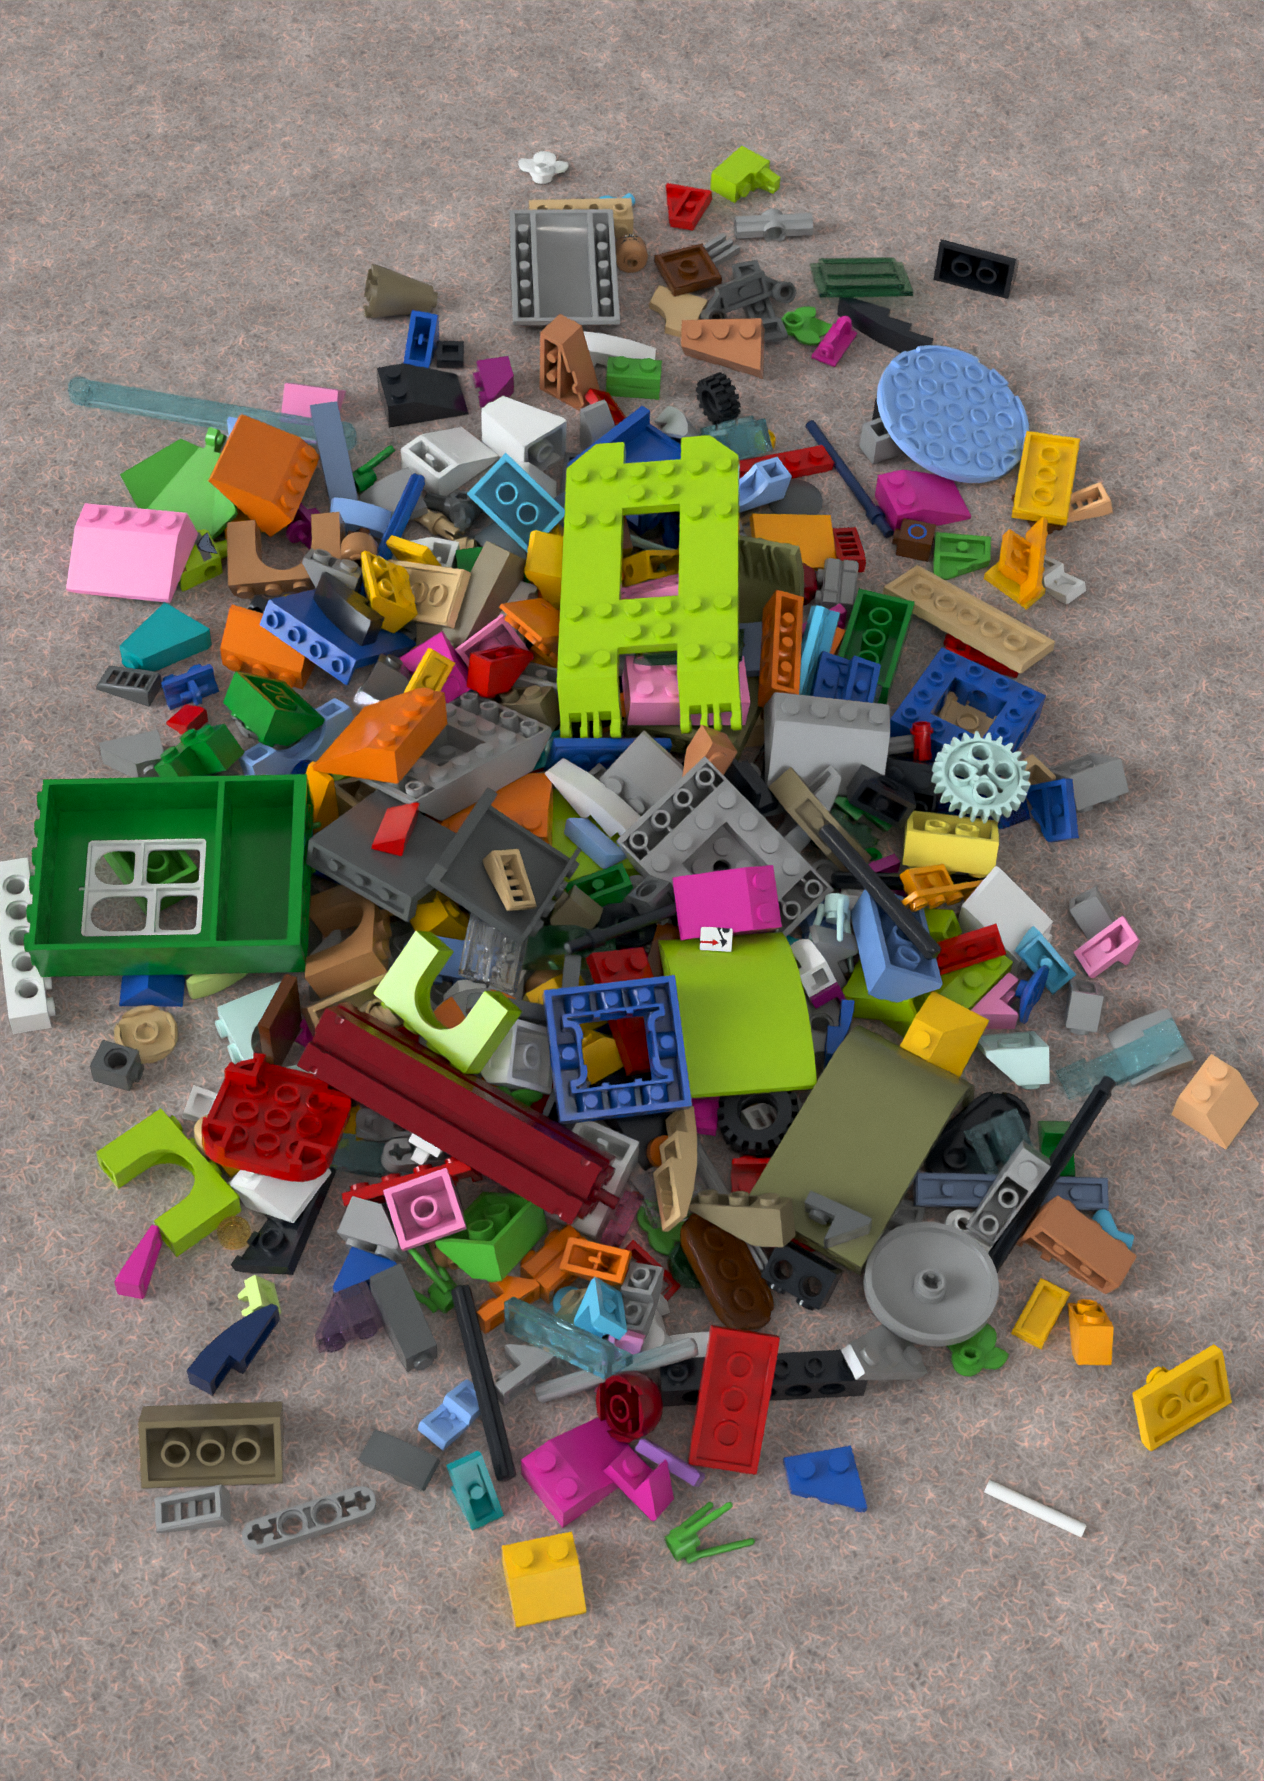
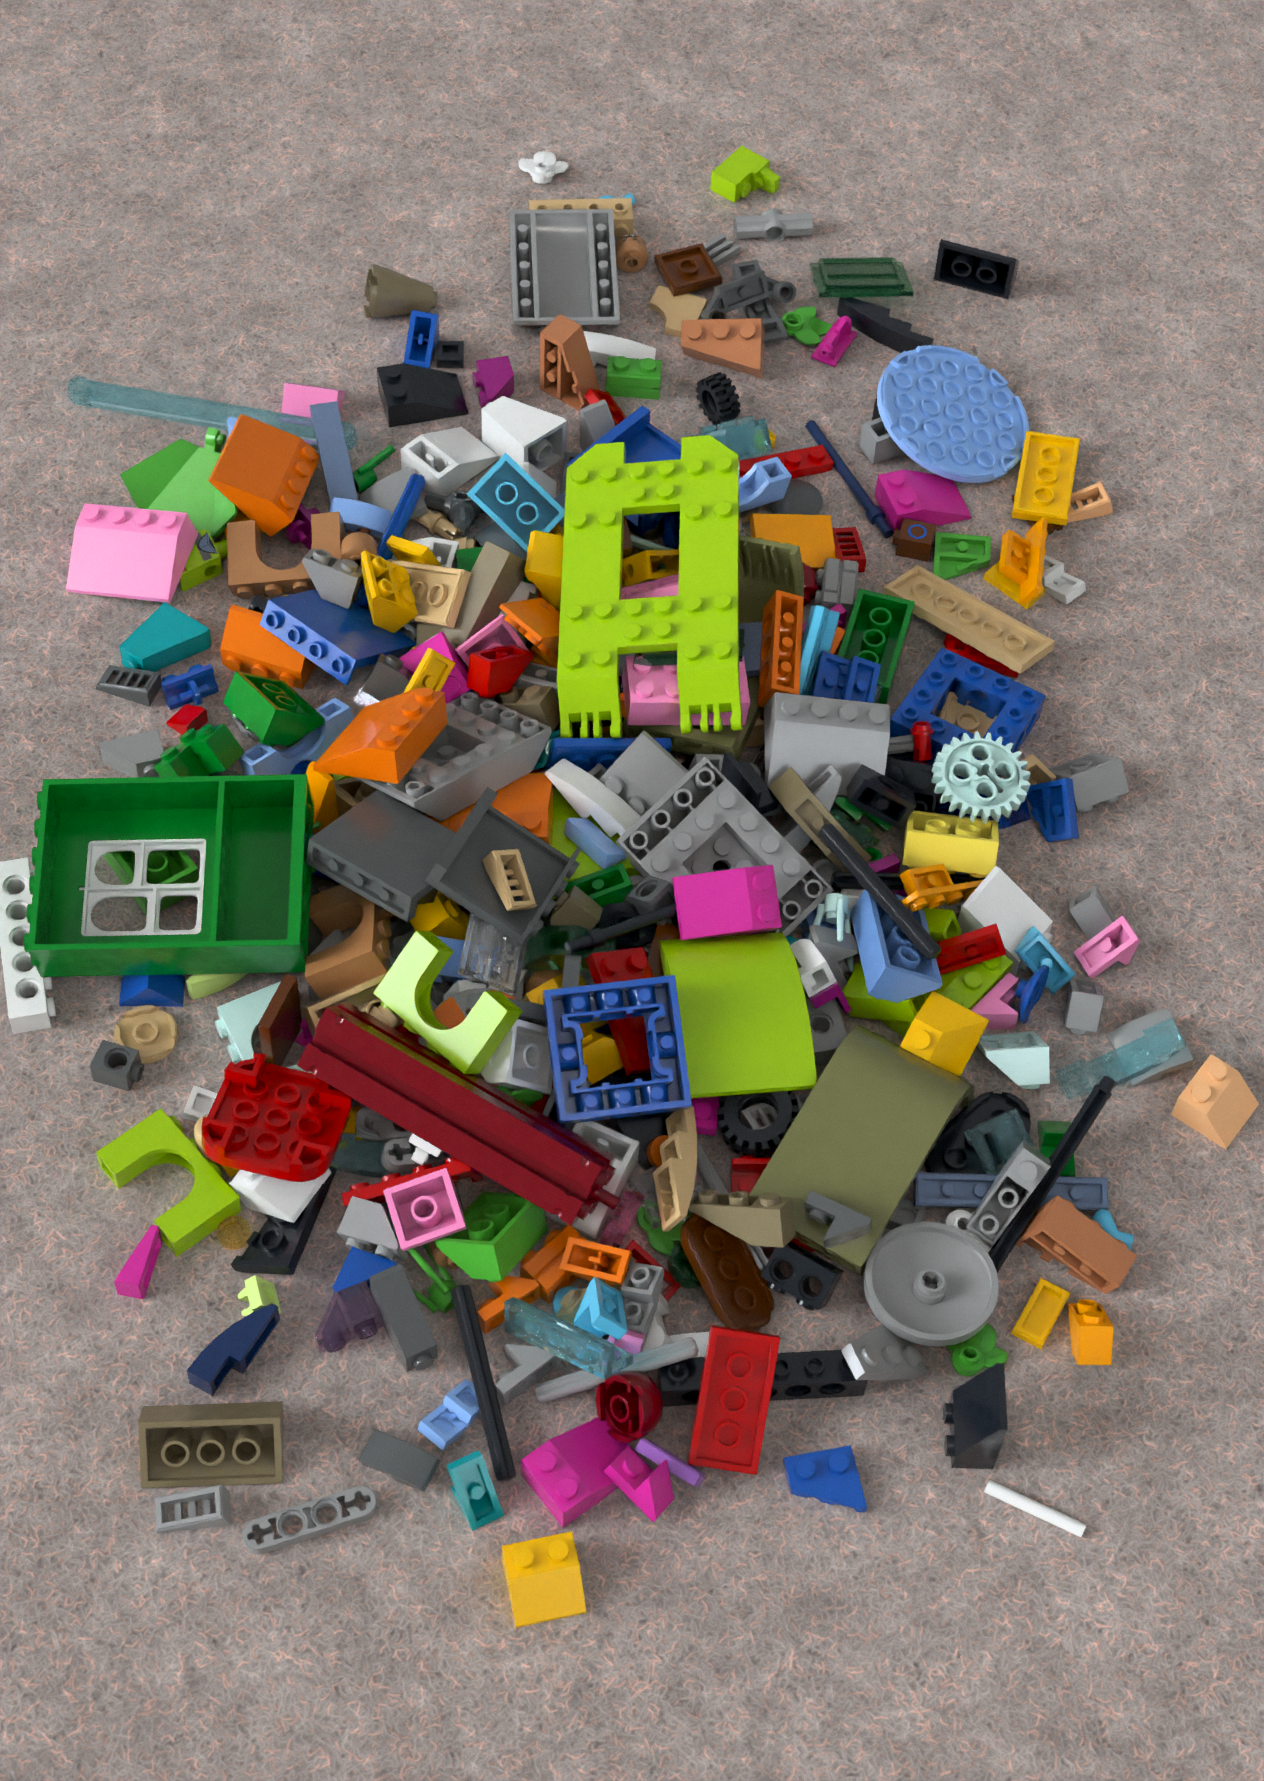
black slope [313,572,385,646] -> none
slope [371,802,420,856] -> none
light grey slope [654,406,701,445] -> none
bright green plant [664,1502,755,1565] -> none
red wing [666,183,713,231] -> none
nougat slope [682,724,738,777] -> none
white sticker [700,927,733,952] -> none
blue slope [823,999,854,1070] -> none
yellow plate [1132,1344,1232,1451] -> none
none -> black slope [943,1363,1008,1469]

